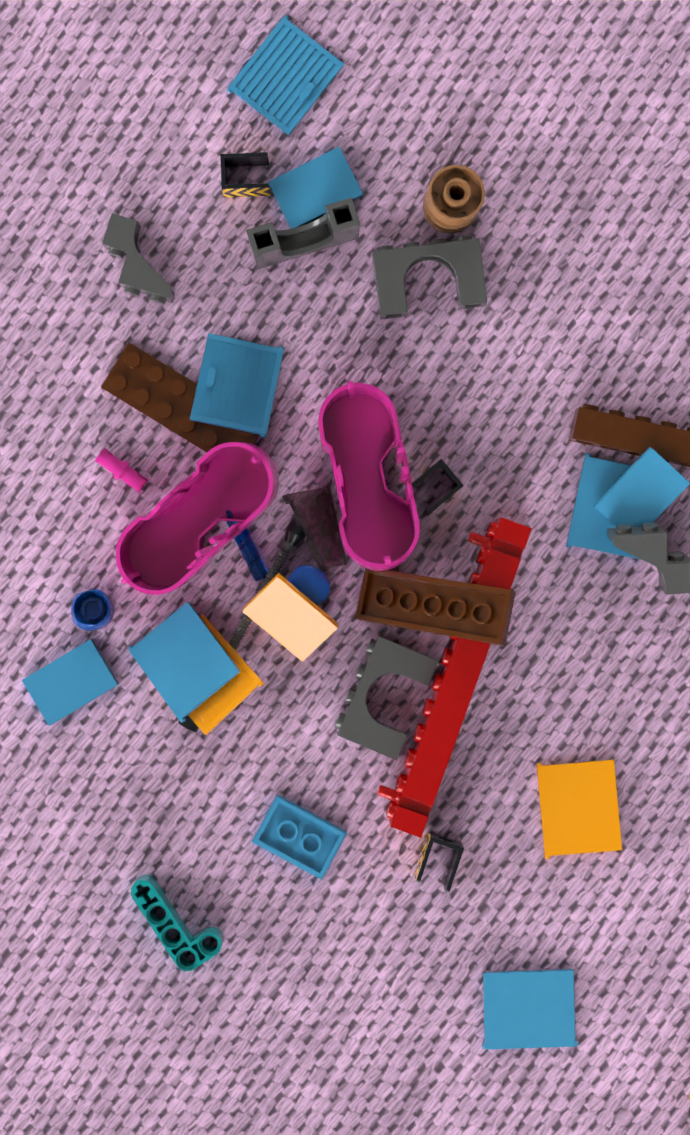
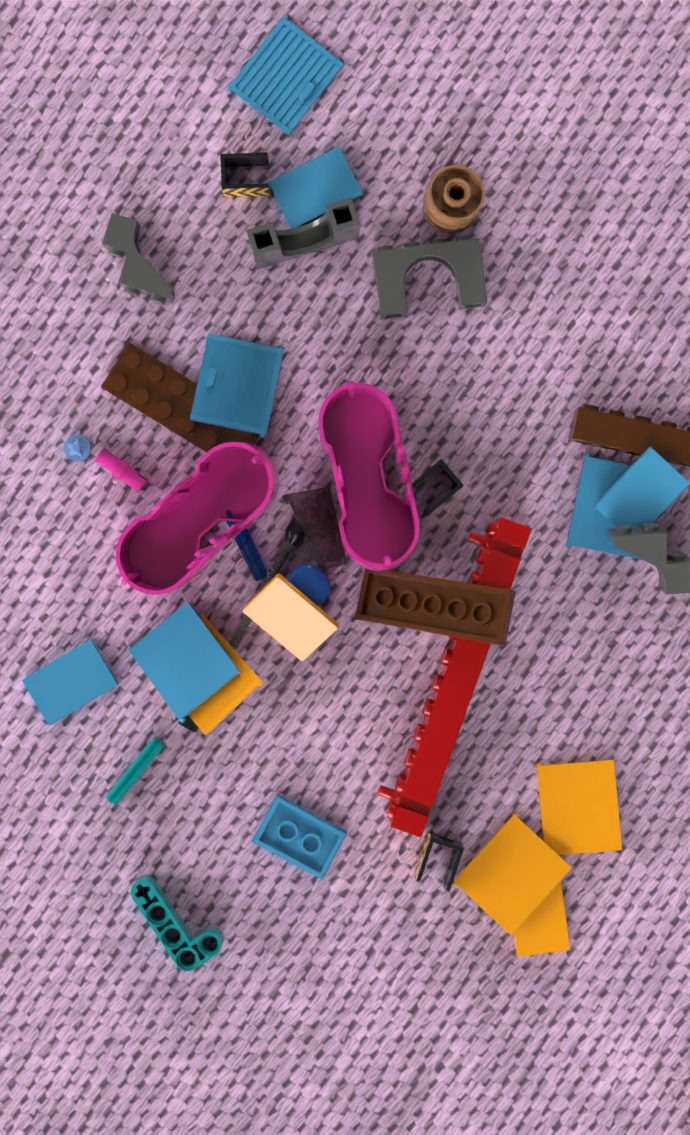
blue hair [71,589,114,631] -> none
dark grey arch [335,635,438,760] -> none
dark azure piece [482,969,578,1050] -> none
none -> medium blue tile [64,435,92,462]
none -> teal axle [106,737,164,806]
none -> light orange piece [452,813,572,936]
none -> light orange tile [514,881,570,957]

